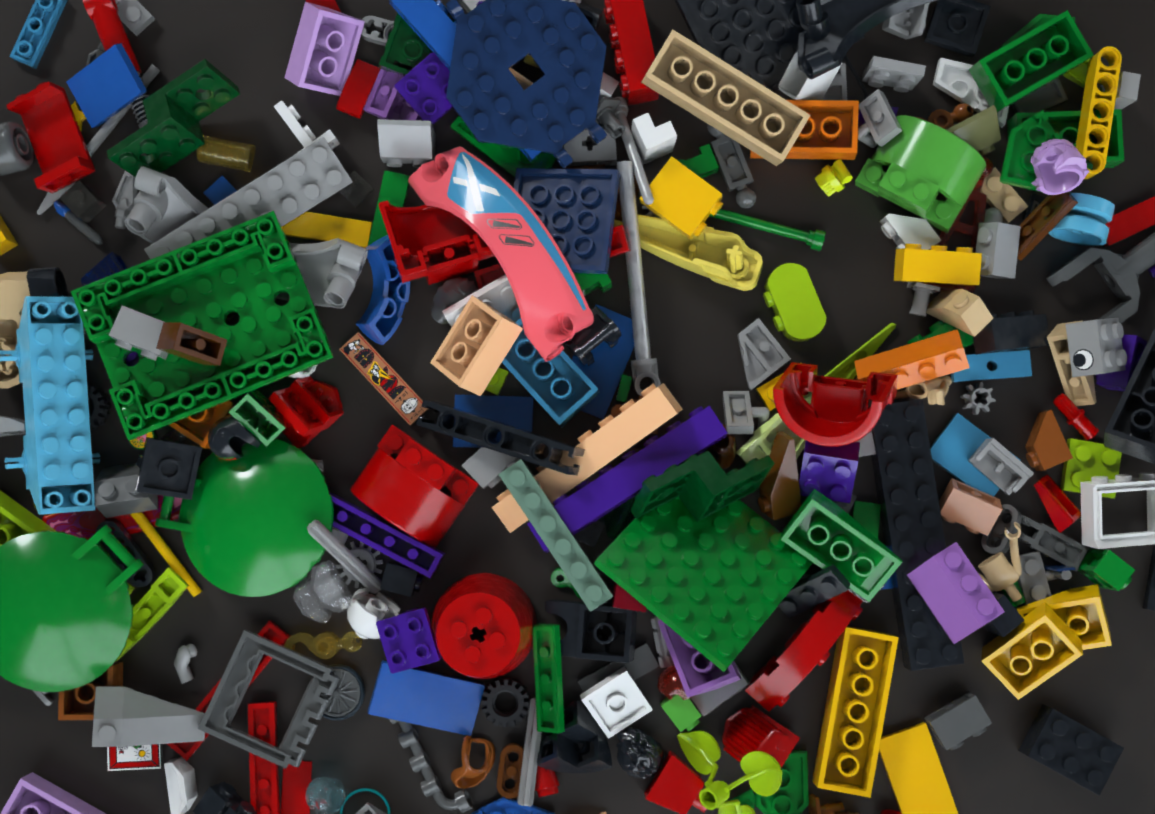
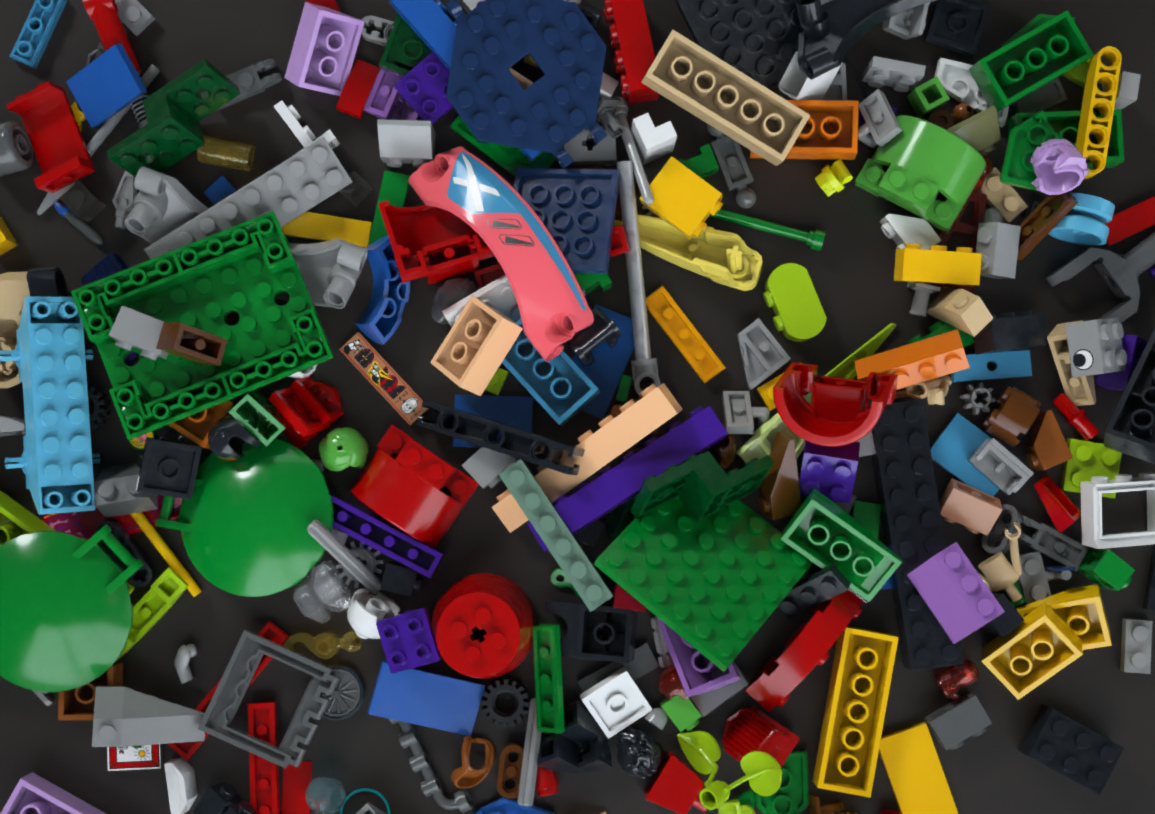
none -> dark grey hinge [217,58,282,110]
none -> bright green piece [318,427,369,471]
none -> light grey hinge [644,708,668,730]
none -> light orange tile [646,285,725,384]
none -> bright green brick [907,76,950,118]
none -> clear red animal [933,659,979,700]
none -> reddish brown brick [981,386,1042,448]
none -> light grey plate [1120,618,1153,674]

